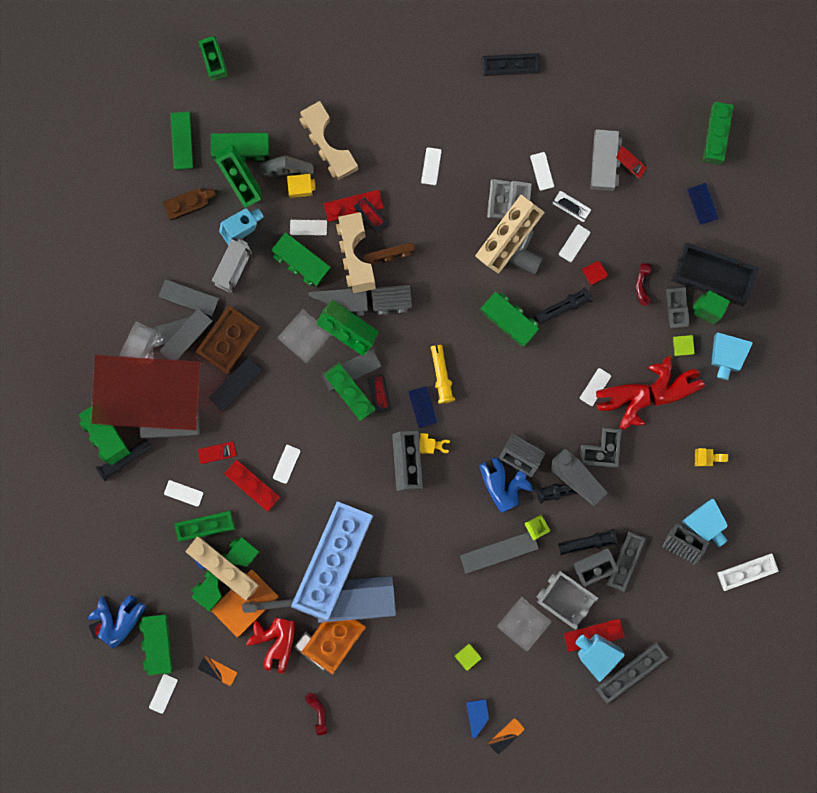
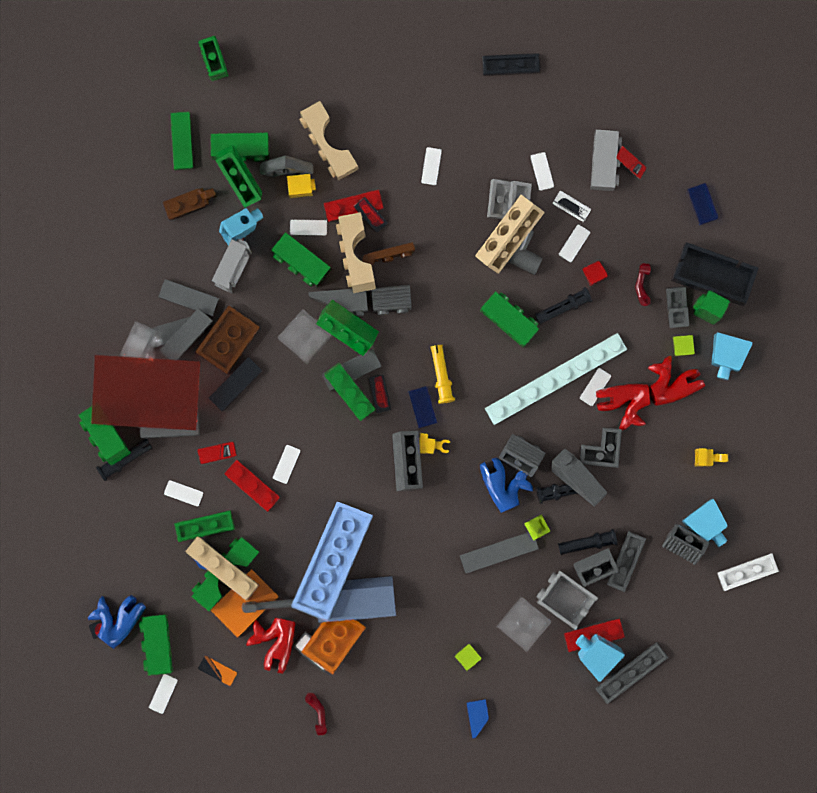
sticker [488,718,525,754] -> none
green brick [702,102,733,165] -> none
none -> light aqua plate [485,333,627,425]

